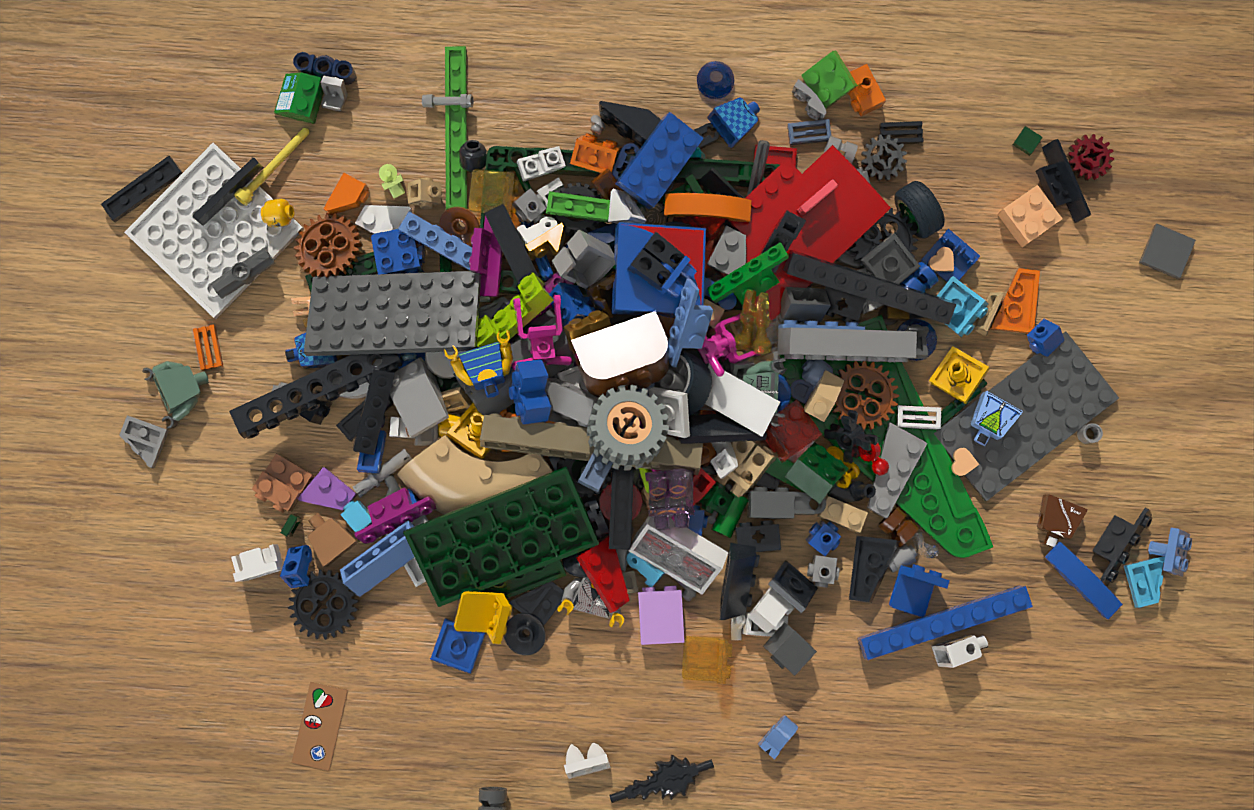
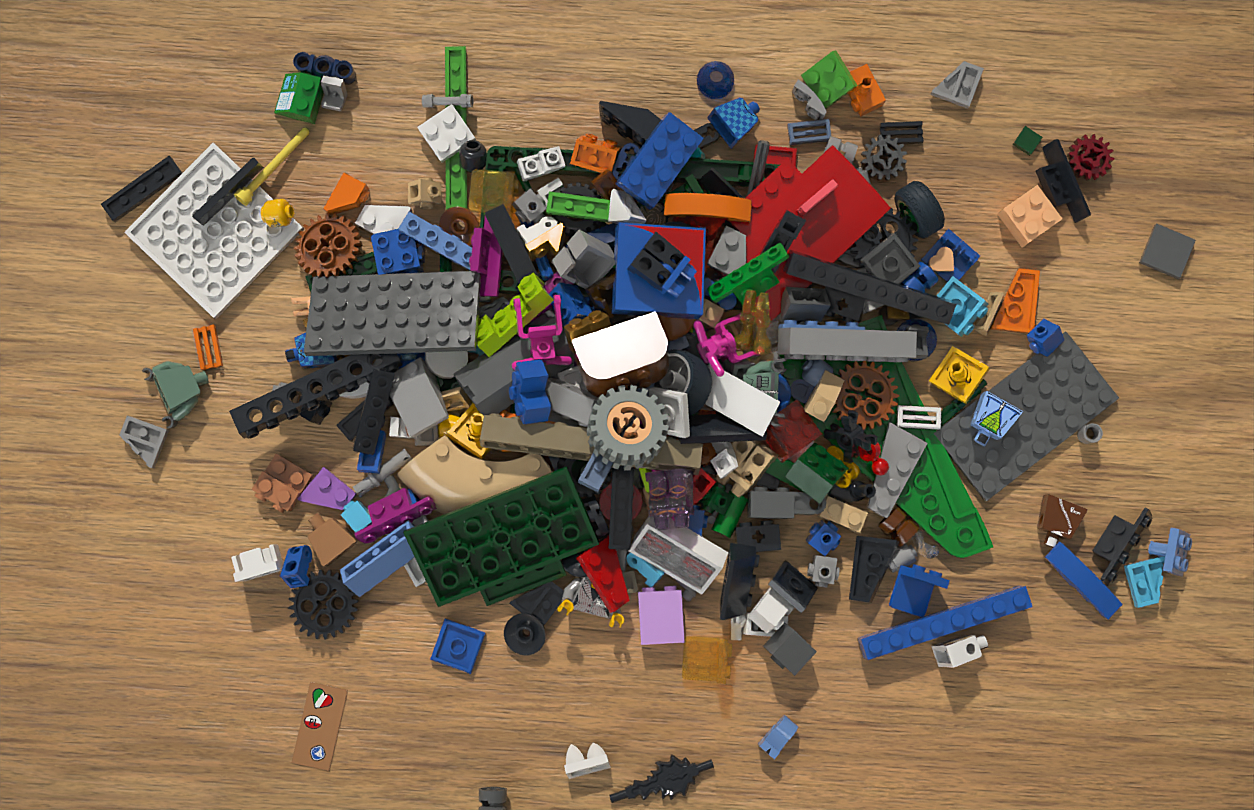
dark grey piece [211,248,276,299] -> none
dark green tile [280,514,302,537] -> none
yellowish green hips [379,164,405,198] -> none
torso [444,330,513,398] -> none
yellow bracket [454,591,512,644] -> none
light grey arm [591,115,605,135] -> none
medium blue bracket [668,279,713,367] -> none
light nougat tile [951,448,979,476] -> none
none -> white plate [417,104,476,163]
none -> light grey wing [930,61,984,109]

